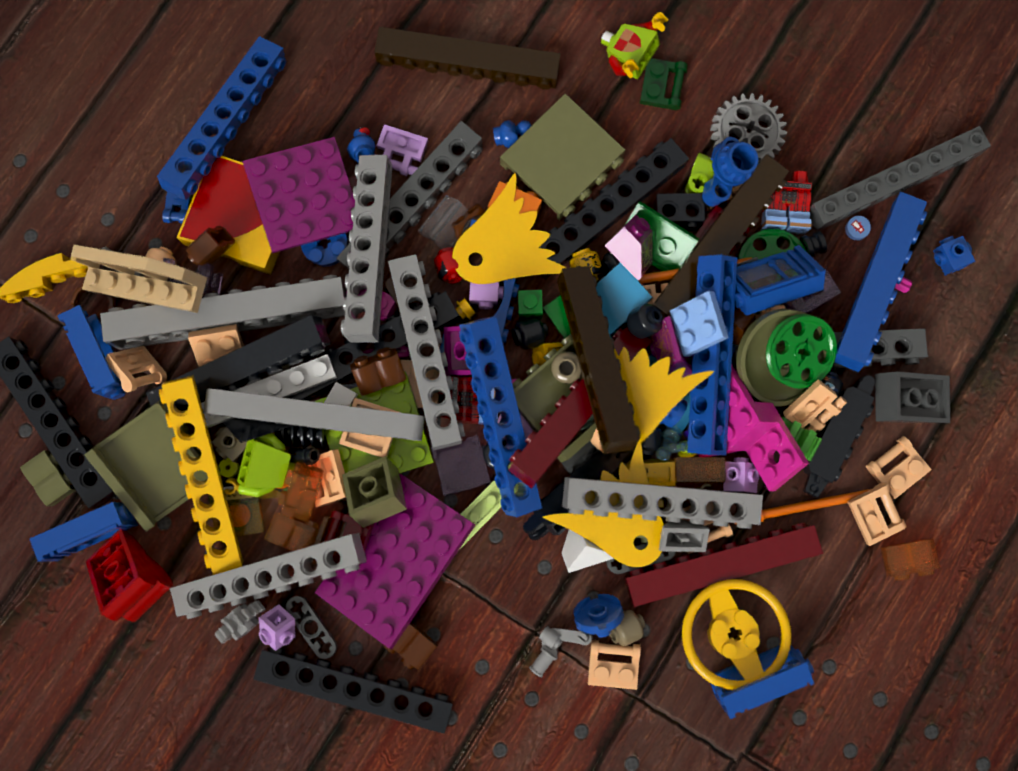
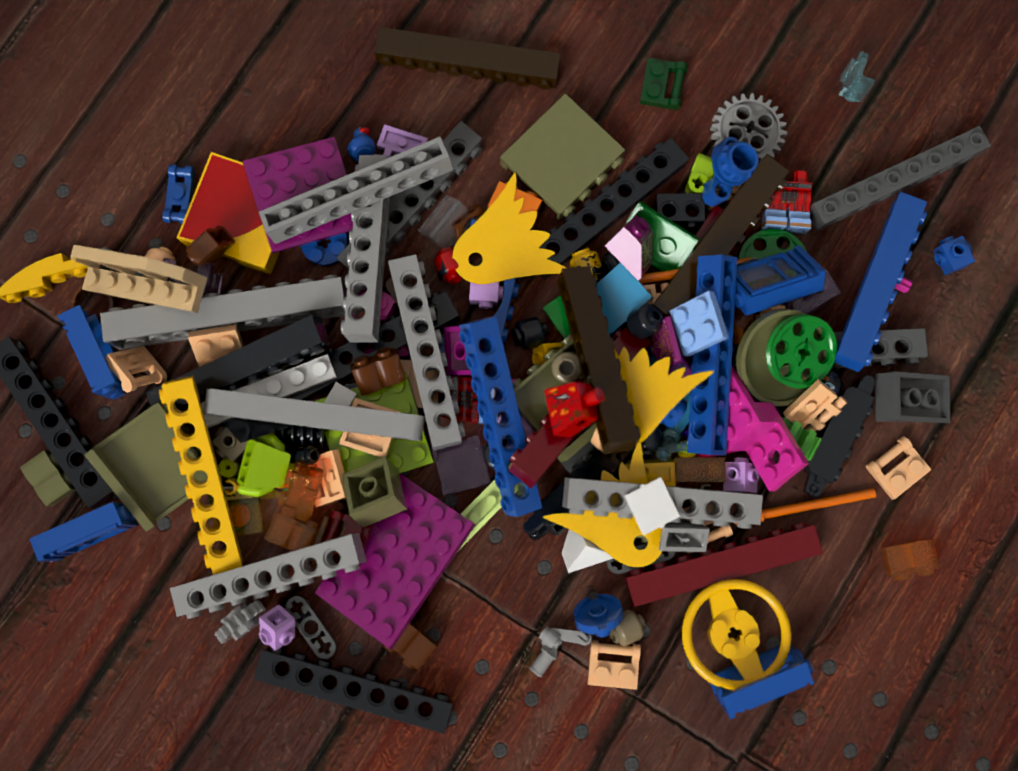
red brick [86,529,173,622] -> none
blue brick [157,36,286,201] -> none
yellow plate [455,298,476,320] -> none
blue animal [493,120,532,148] -> none
green brick [518,290,543,320] -> none
torso [601,12,669,80] -> none
black wheel [800,231,827,257] -> none
medium blue tile [845,216,871,240] -> none
light nougat plate [847,482,907,546] -> none
none -> light grey brick [259,137,453,244]
none -> red torso [544,382,605,438]
none -> white piece [624,477,680,535]
none -> clear light blue bracket [838,51,875,102]

